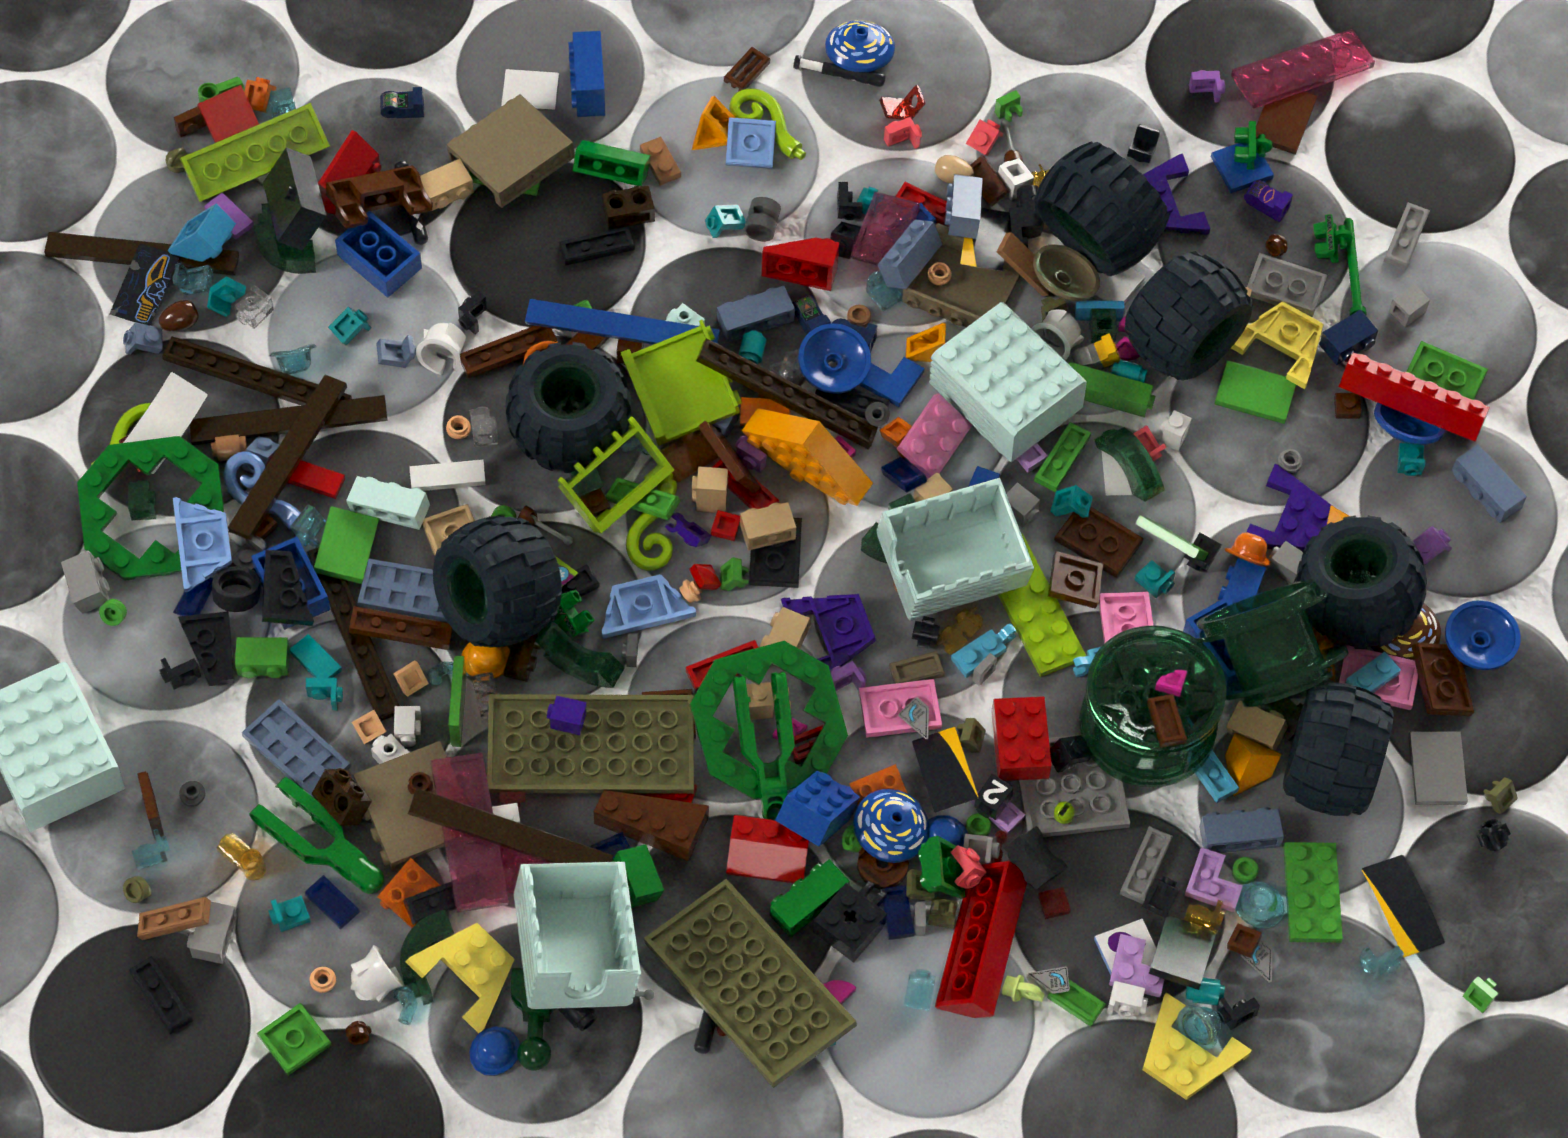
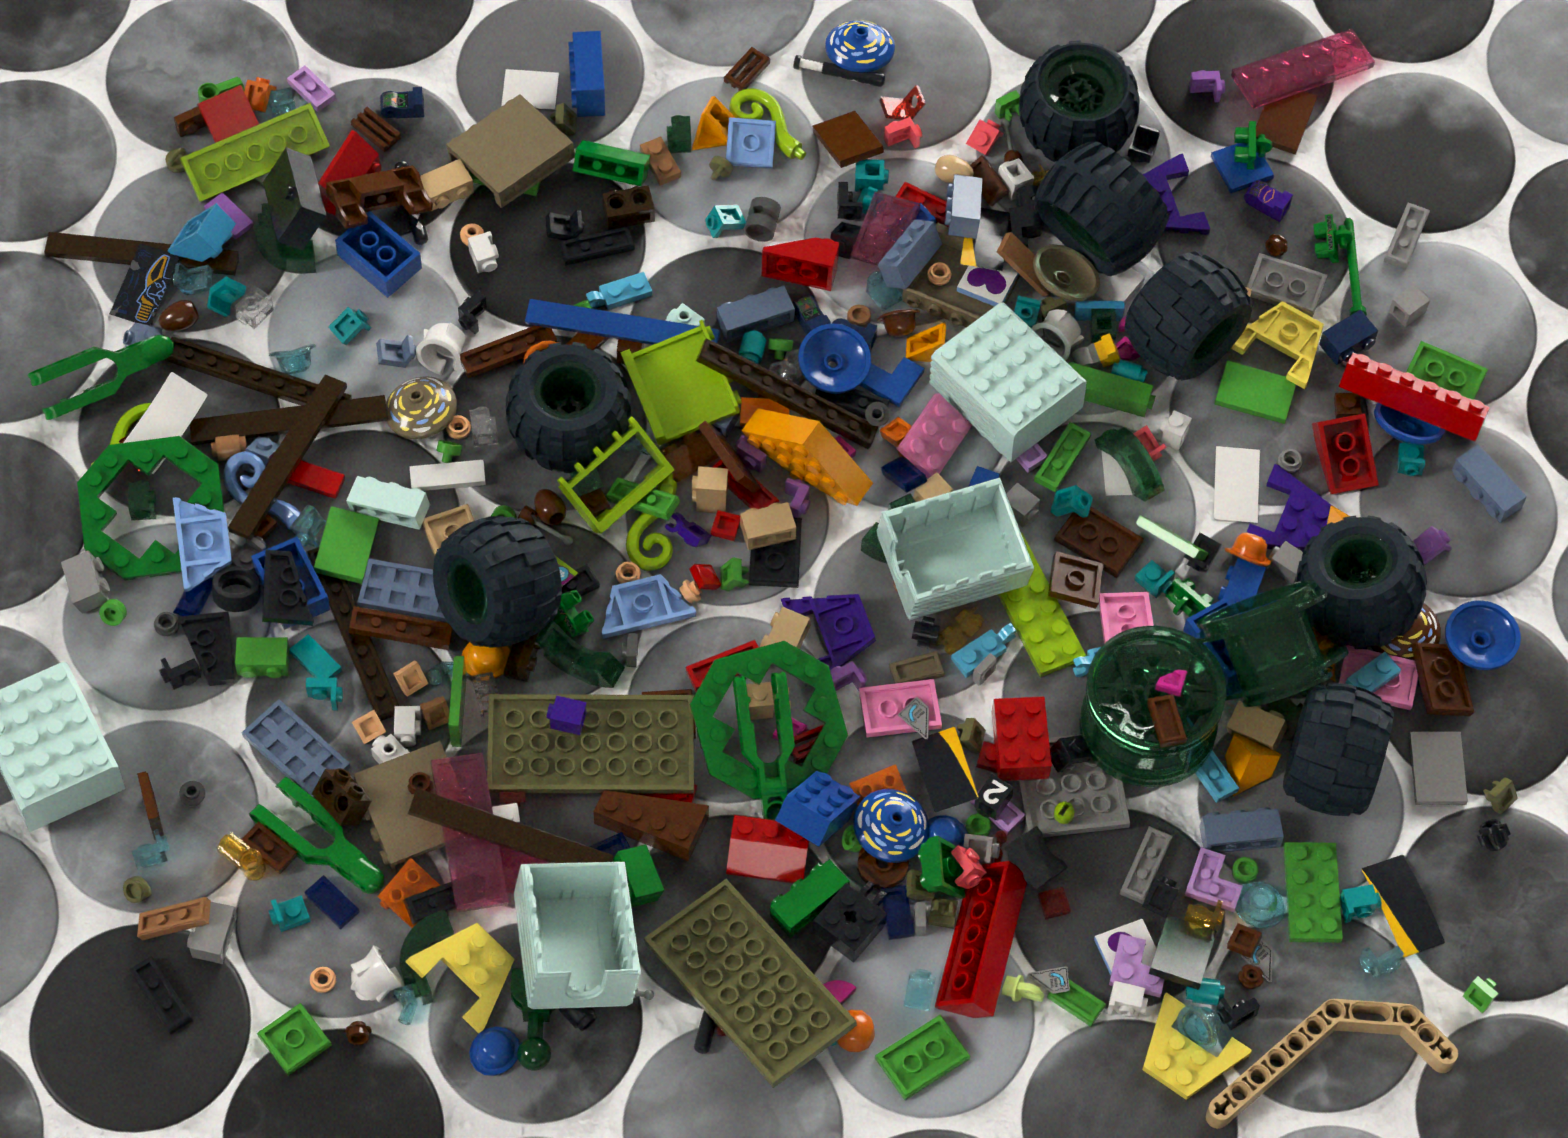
none -> green piece [28,334,174,420]
none -> dark grey plate [154,612,180,636]
none -> reddish brown plate [241,821,298,874]
none -> lavender plate [287,65,336,112]
none -> reddish brown tile [351,107,401,152]
none -> dark tan dish [386,376,457,439]
none -> medium nougat tile [420,696,449,730]
none -> bright green tile [436,440,462,463]
none -> light nougat plate [460,224,484,246]
none -> white brick [468,231,499,274]
none -> reddish brown animal [534,489,566,525]
none -> black bracket [545,210,584,240]
none -> olive tile [550,103,577,136]
none -> medium azure plate [586,272,652,310]
none -> light nougat plate [616,561,641,584]
none -> clear green brick [667,115,691,153]
none -> olive tile [709,156,733,180]
none -> bright green tile [768,338,793,360]
none -> medium lavender bracket [785,478,810,518]
none -> reddish brown tile [812,111,884,168]
none -> orange hair [837,1009,875,1052]
none -> teal brick [855,159,889,192]
none -> bright green tile [875,1014,970,1100]
none -> reddish brown hat [877,309,920,337]
none -> tile [957,262,1019,306]
none -> red plate [976,741,997,773]
none -> teal brick [1014,295,1041,328]
none -> wheel [1018,40,1140,162]
none -> green hips [1165,577,1214,617]
none -> tan beam [1206,999,1458,1129]
none -> white sticker [1214,446,1260,523]
none -> reddish brown plate [1238,964,1264,989]
none -> red slope [1312,413,1379,495]
none -> teal brick [1340,884,1381,923]

